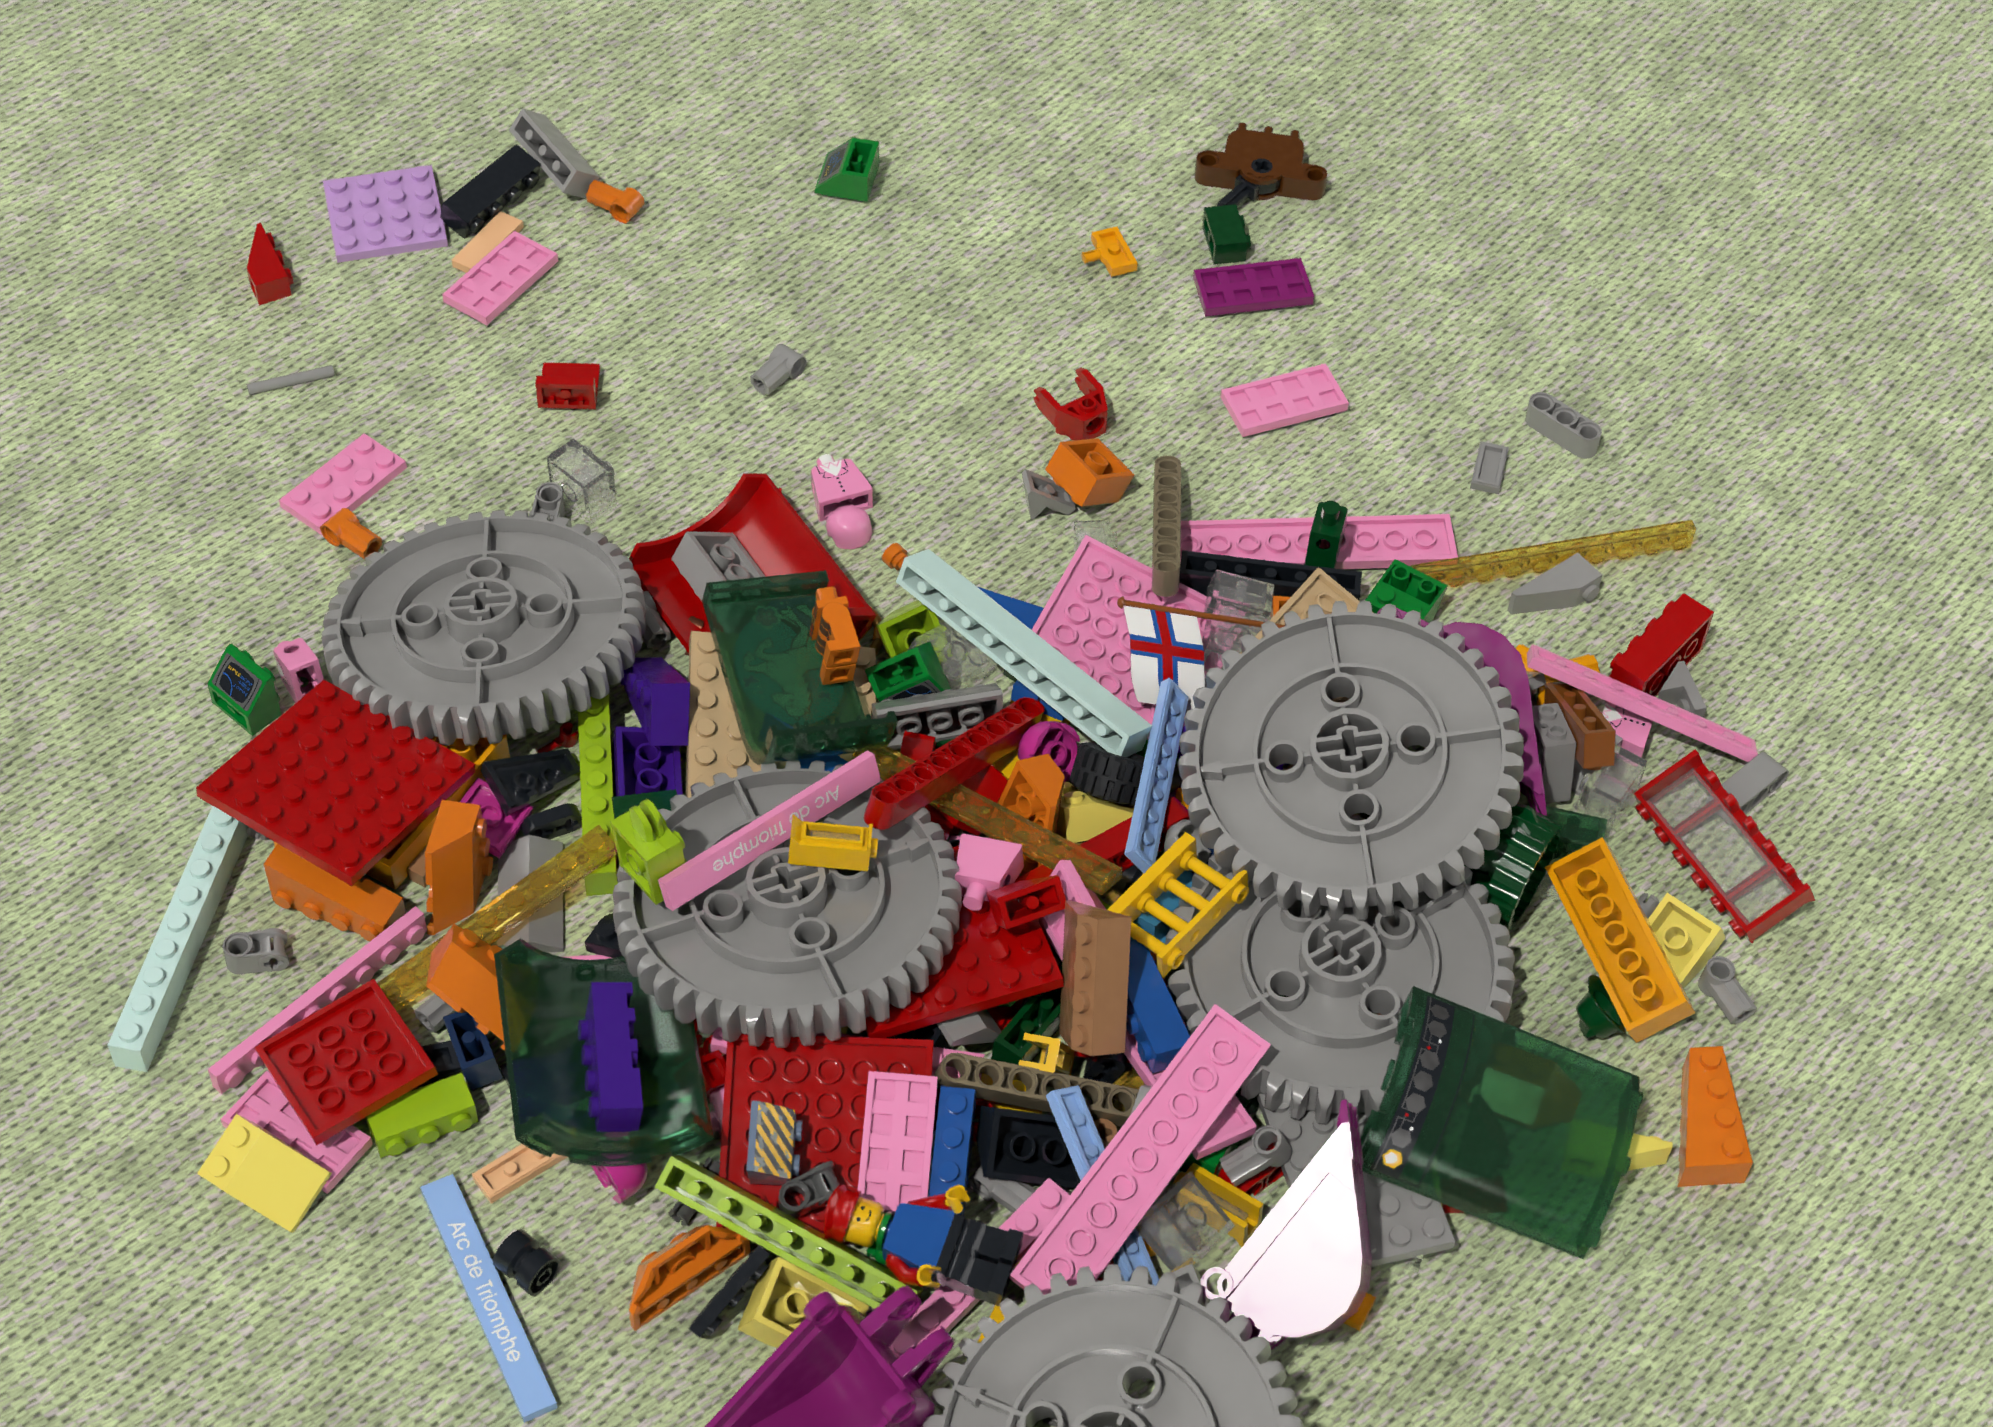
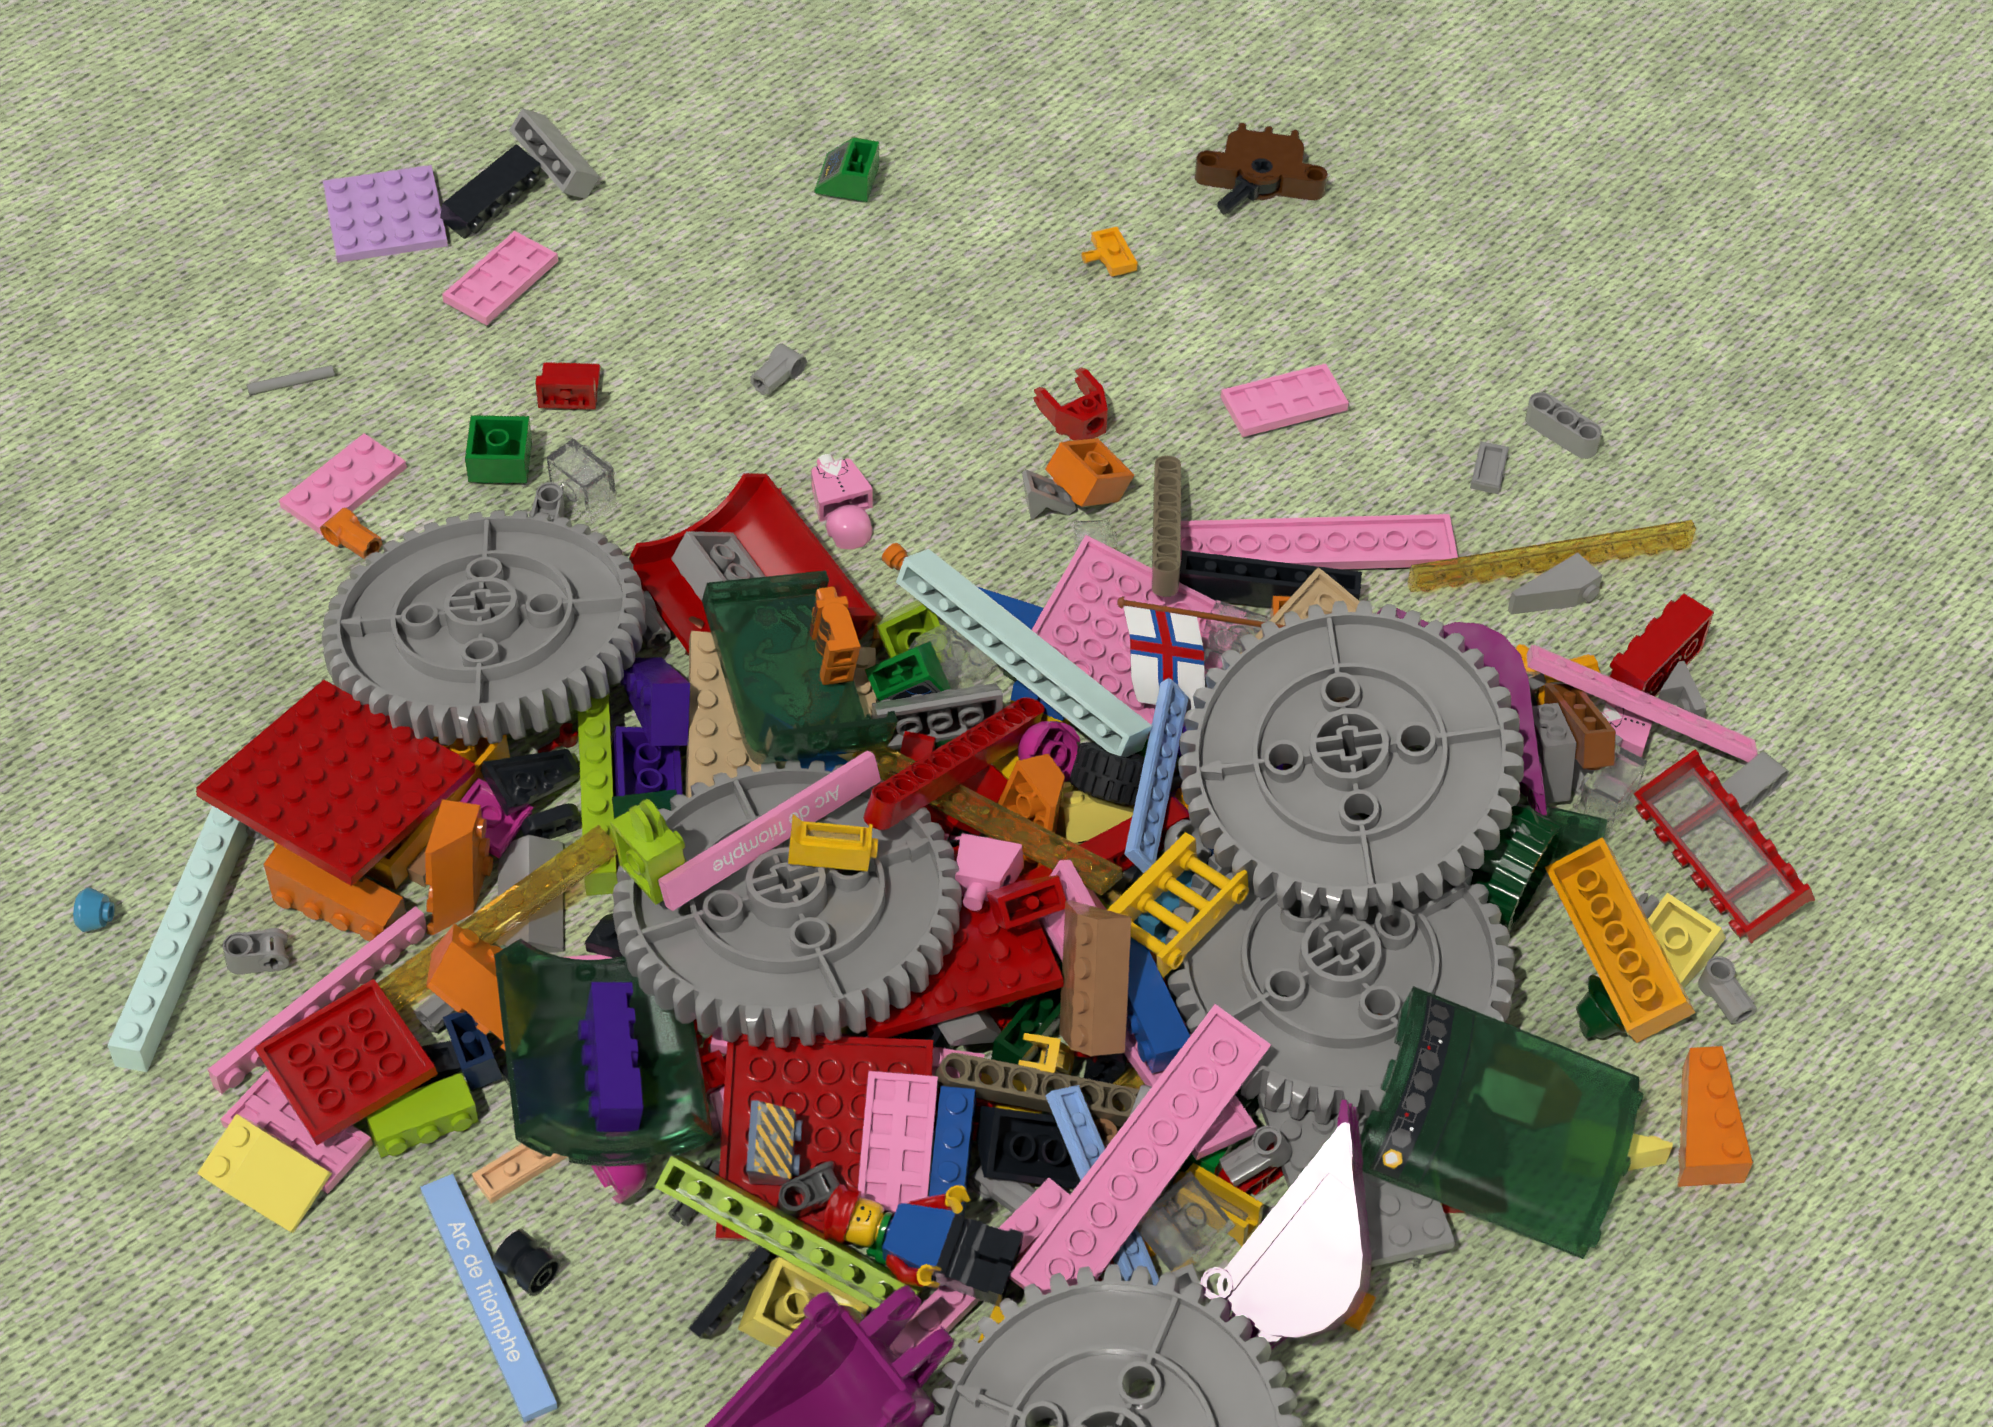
green slope [207,643,282,736] -> none
red slope [246,223,294,305] -> none
bright pink torso [273,638,324,703] -> none
light nougat tile [452,211,524,273] -> none
orange piece [586,180,645,224] -> none
orange wedge [629,1225,750,1331] -> none
magenta plate [1193,258,1314,317] -> none
dark green brick [1202,204,1251,265] -> none
clear brick [1205,569,1274,630] -> none
dark green torso [1304,501,1348,568] -> none
green slope [1365,559,1447,623] -> none
none -> dark azure cone [73,887,115,932]
none -> green brick [465,415,532,483]

